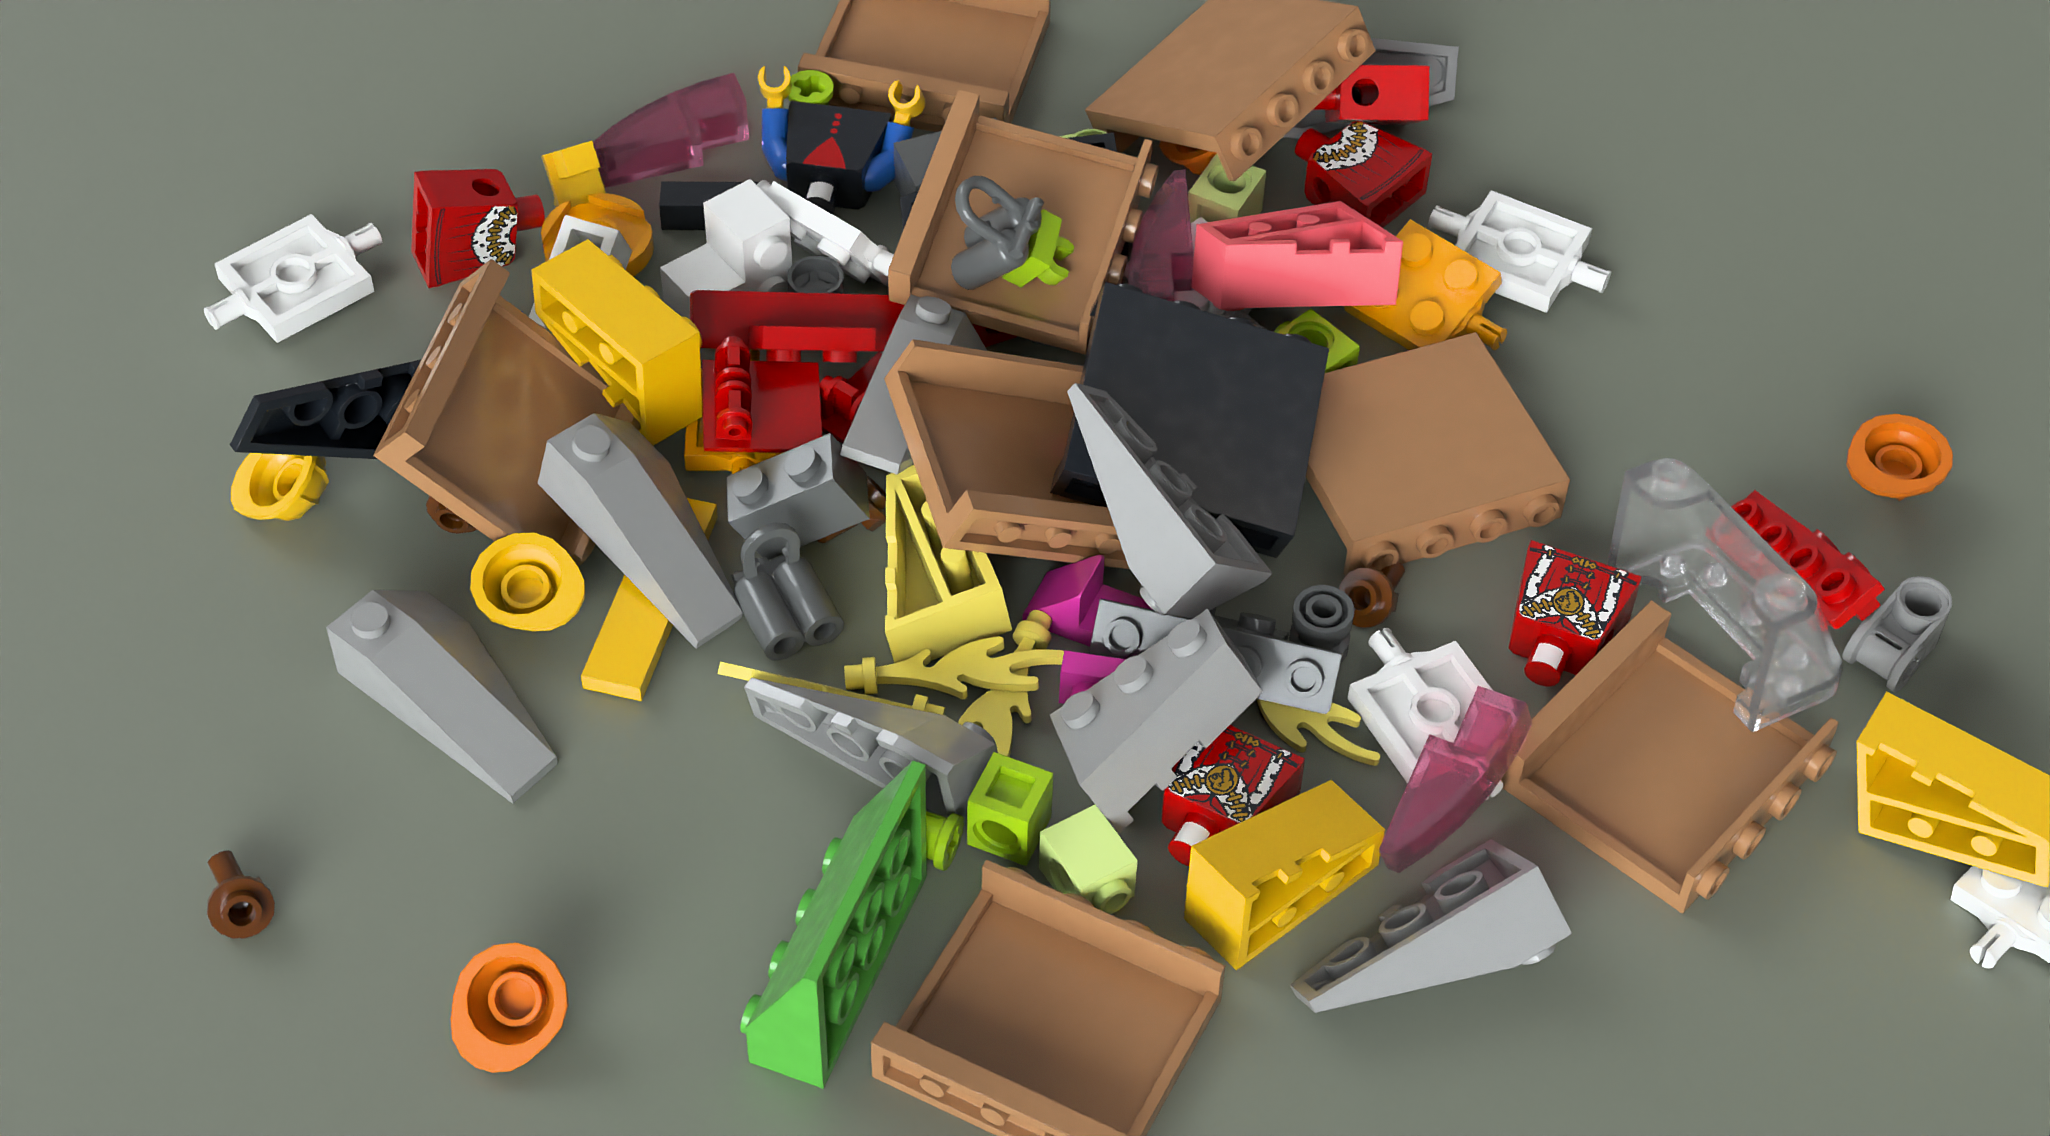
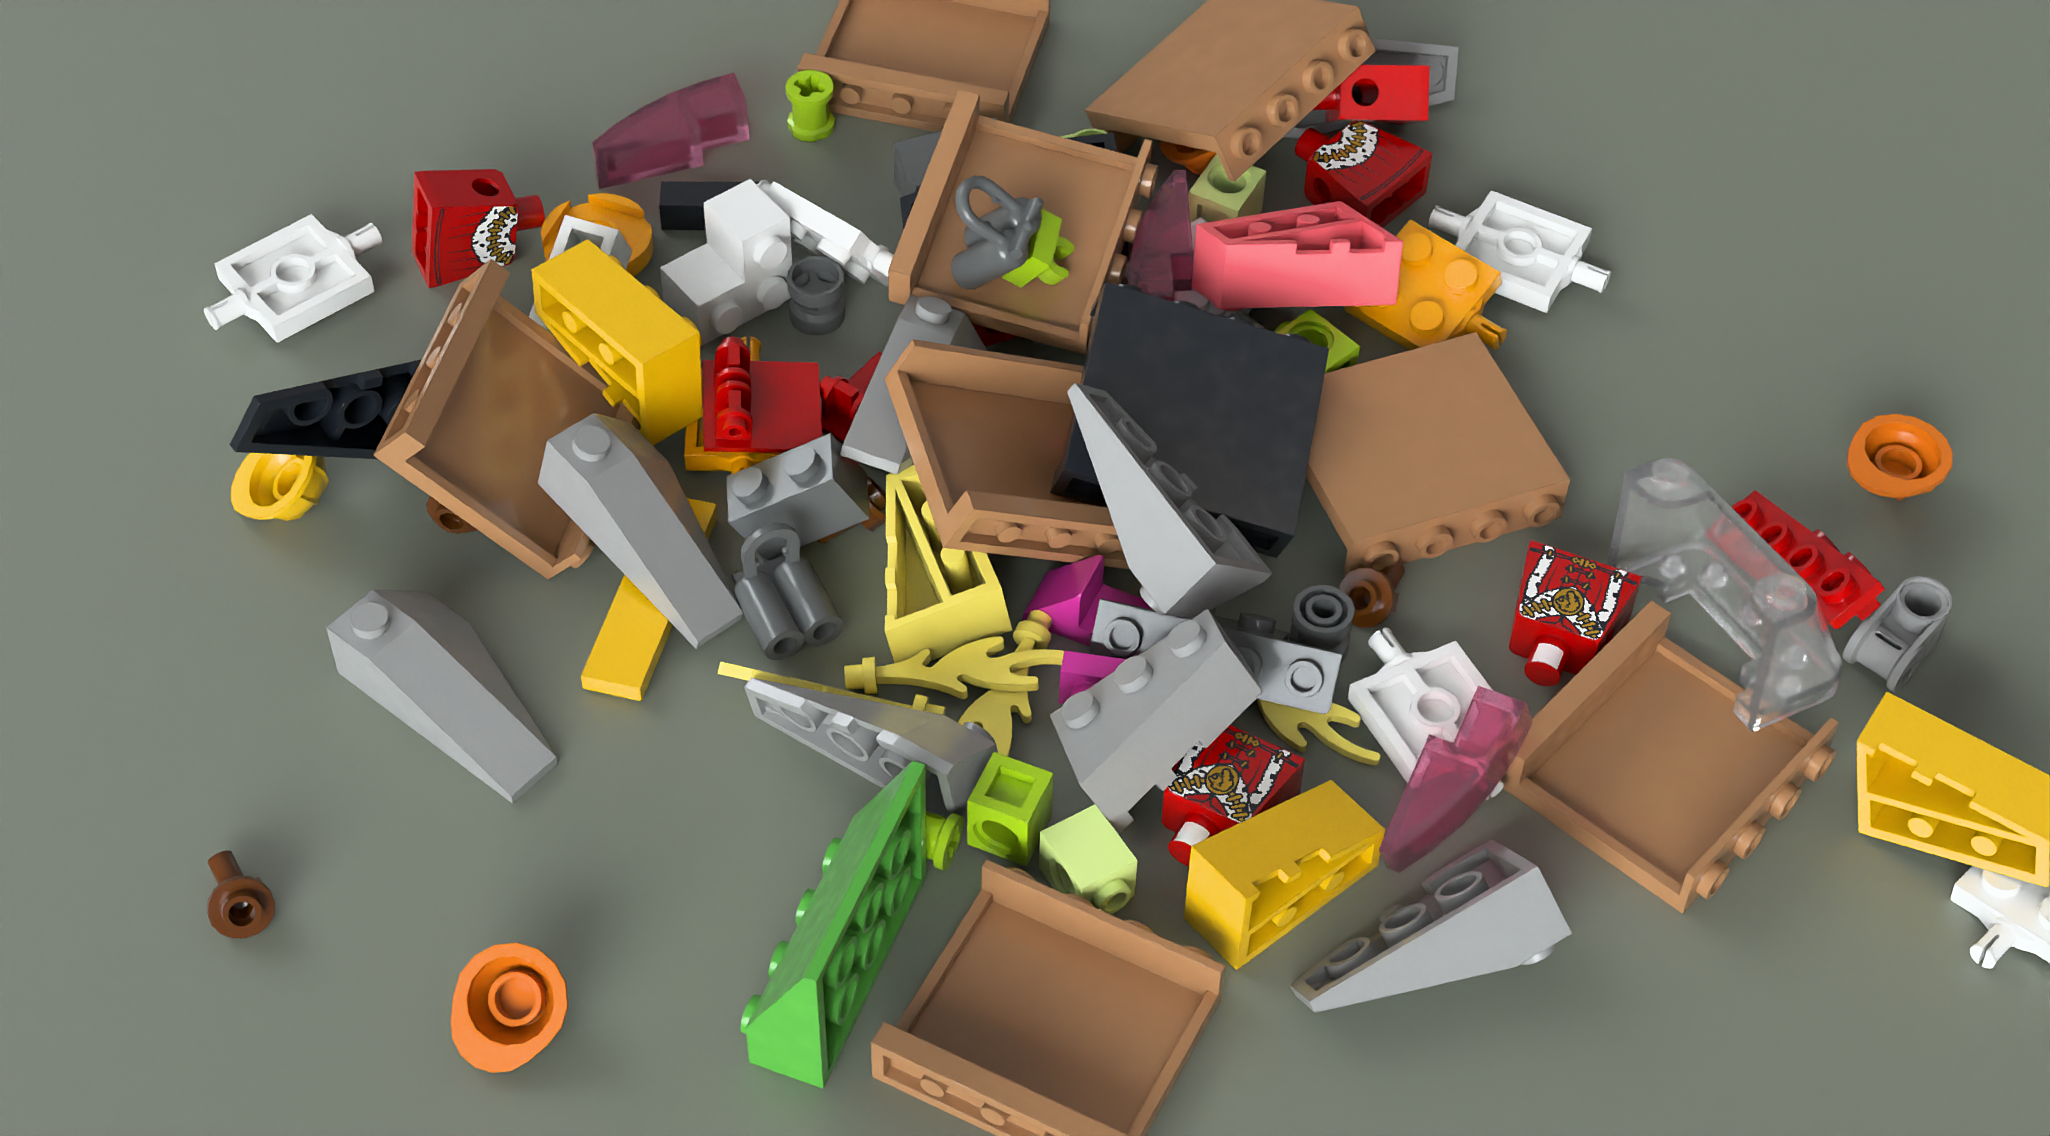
yellow piece [470,532,585,631] -> none
yellow piece [541,141,606,208] -> none
red bracket [690,290,905,363] -> none
torso [758,66,925,215] -> none

